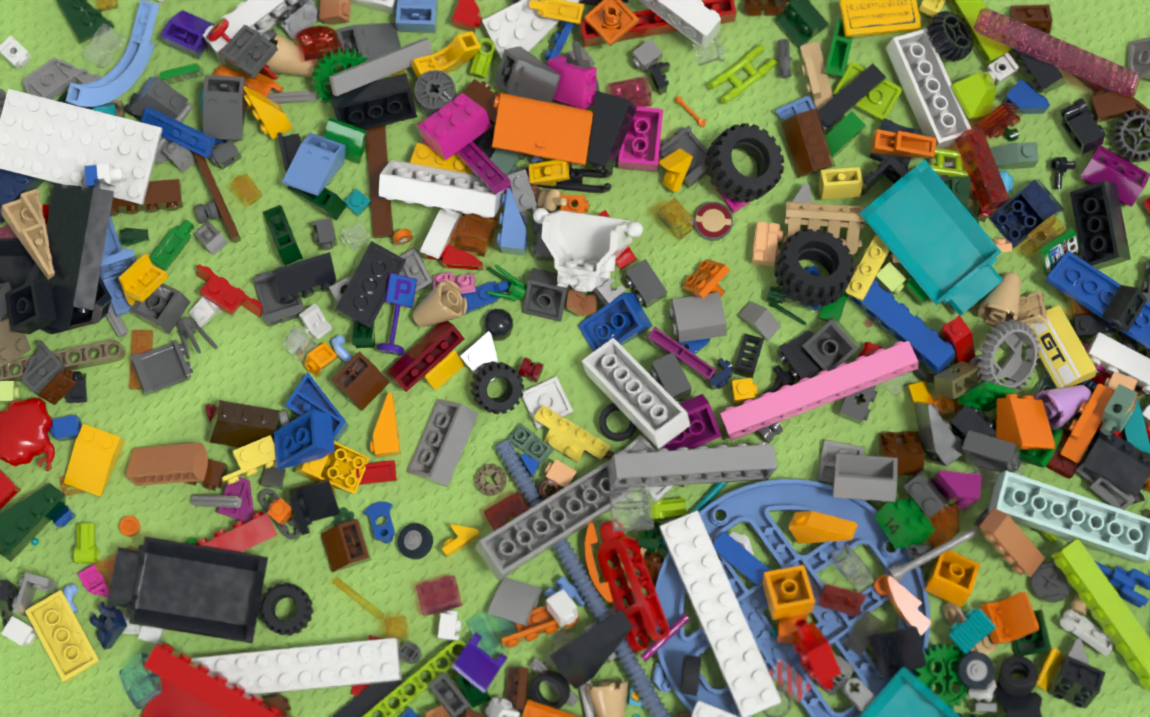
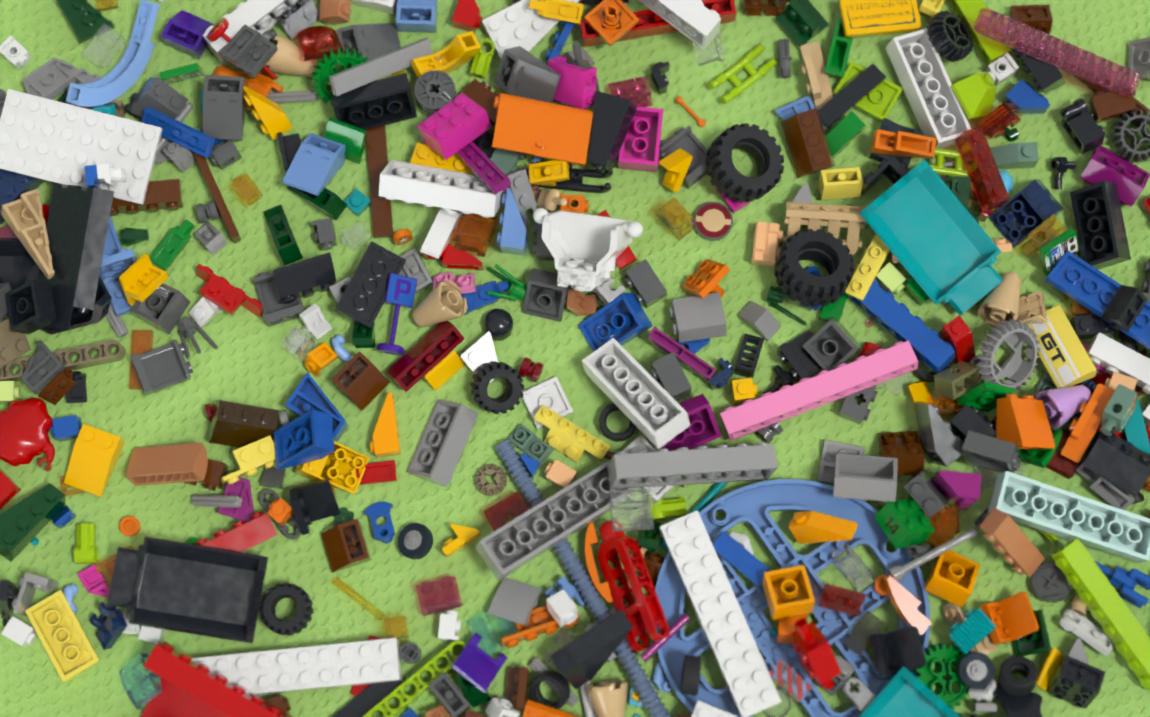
reddish brown cone [539,480,559,499] -> none
light grey brick [632,39,663,73] -> none

